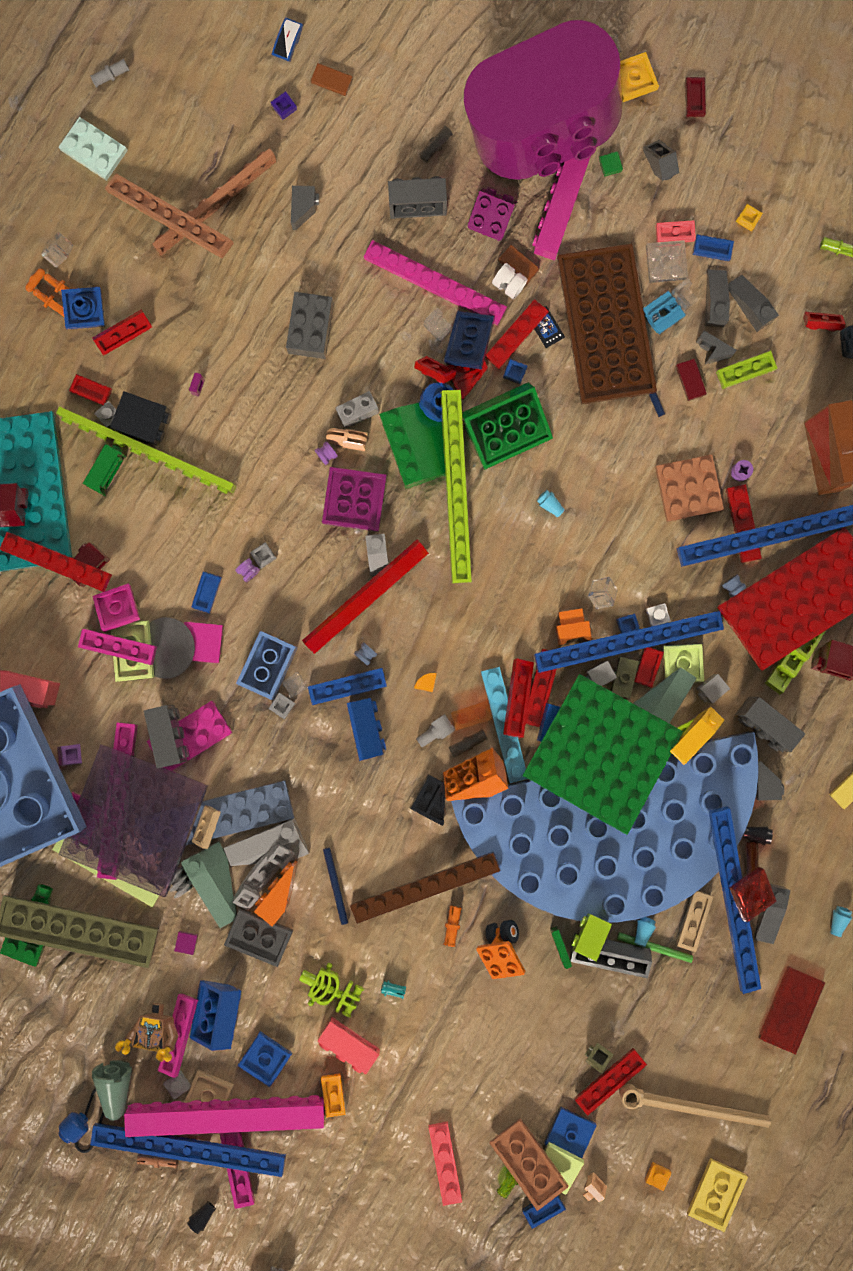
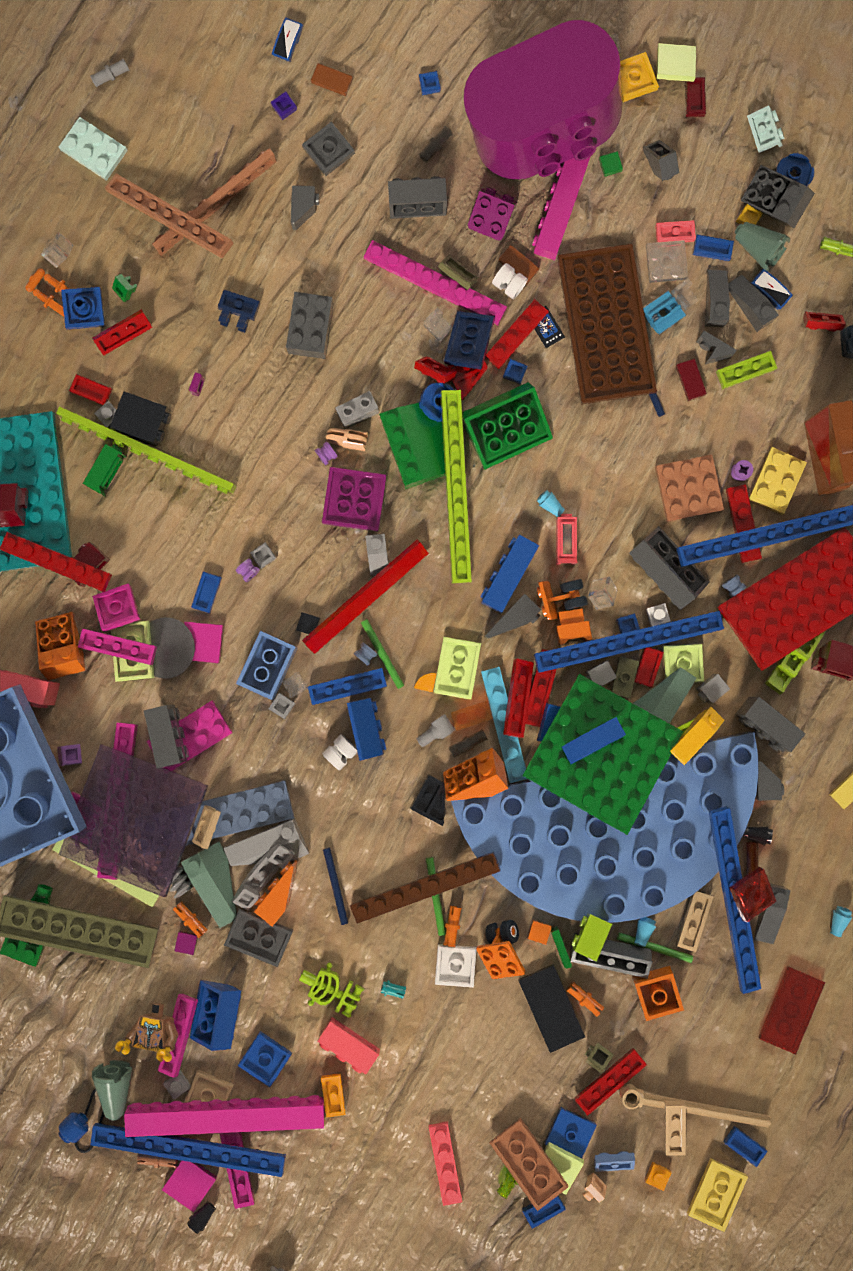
none -> orange slope [35,612,85,680]
none -> green tile [112,274,137,302]
none -> dark pink tile [162,1161,217,1212]
none -> orange pin [173,901,208,938]
none -> dark blue plate [217,290,260,333]
none -> black tile [296,612,320,634]
none -> dark grey plate [302,122,355,176]
none -> white wheel [322,734,357,771]
none -> bright green bar [361,619,405,689]
none -> blue tile [419,71,441,95]
none -> bright green bar [426,857,446,936]
none -> yellowish green tile [434,637,481,700]
none -> white tile [435,944,476,988]
none -> olive plate [438,255,479,290]
none -> blue brick [480,535,539,614]
none -> dark grey slope [484,594,541,639]
none -> black tile [518,964,585,1053]
none -> orange tile [527,919,552,945]
none -> plate [537,579,588,620]
none -> coral window [556,514,578,565]
none -> blue slope [562,717,626,764]
none -> orange pin [566,981,604,1017]
none -> medium blue plate [594,1151,635,1172]
none -> dark grey slope [629,526,710,610]
none -> orange brick [632,966,684,1021]
none -> yellowish green tile [656,43,696,82]
none -> tan plate [665,1100,686,1156]
none -> blue tile [723,1125,768,1167]
none -> sand green cone [735,222,790,271]
none -> dark grey slope [741,165,815,229]
none -> light aqua bracket [747,106,785,153]
none -> light yellow plate [749,447,807,515]
none -> slope [750,269,793,310]
none -> blue plate [775,153,814,186]

